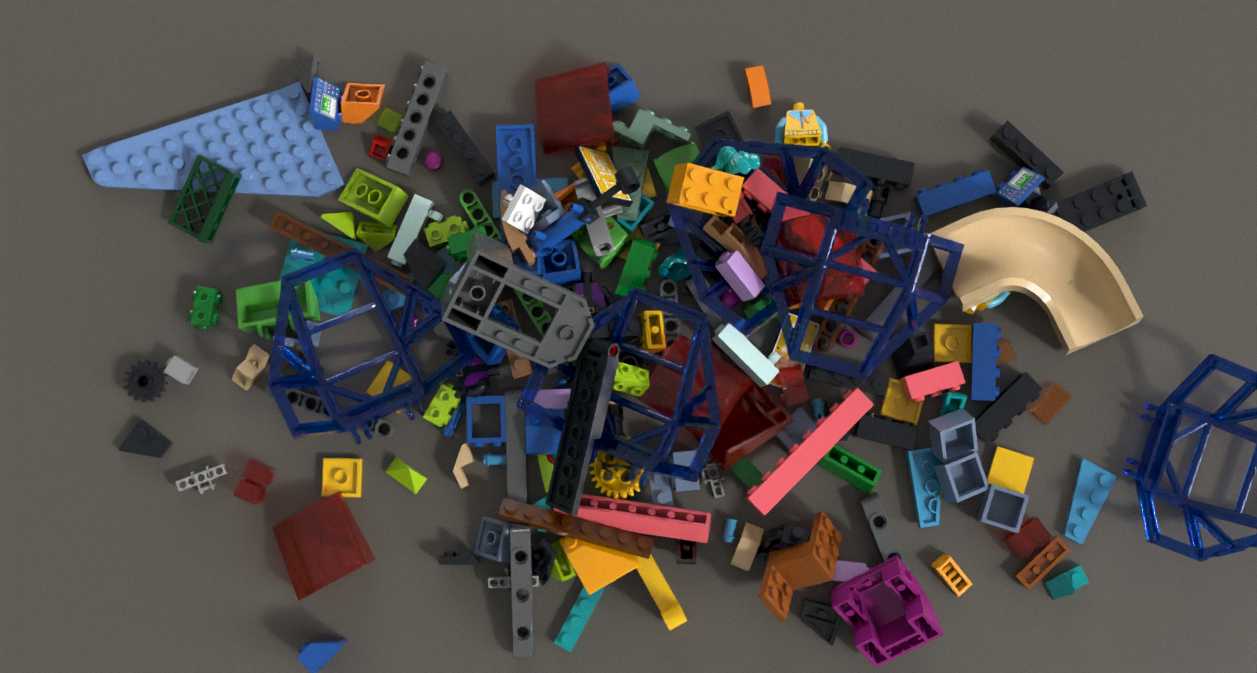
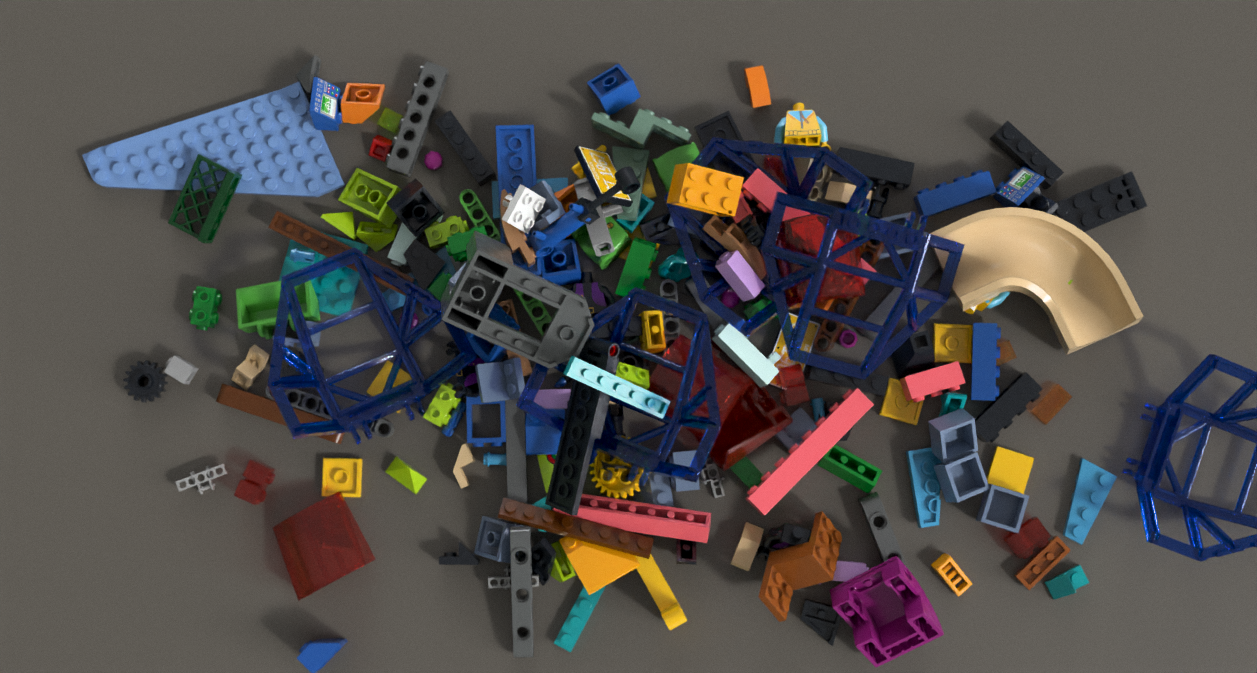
black wing [118,419,173,458] -> none
clear red windscreen [535,62,619,155] -> none
teal hair [711,146,760,175] -> none
dark azure pin [721,518,737,543] -> none
black brick [854,412,918,450] -> none
none -> reddish brown beam [216,383,347,444]
none -> black slope [386,178,445,237]
none -> sand blue bracket [475,357,526,403]
none -> plate [563,355,671,419]

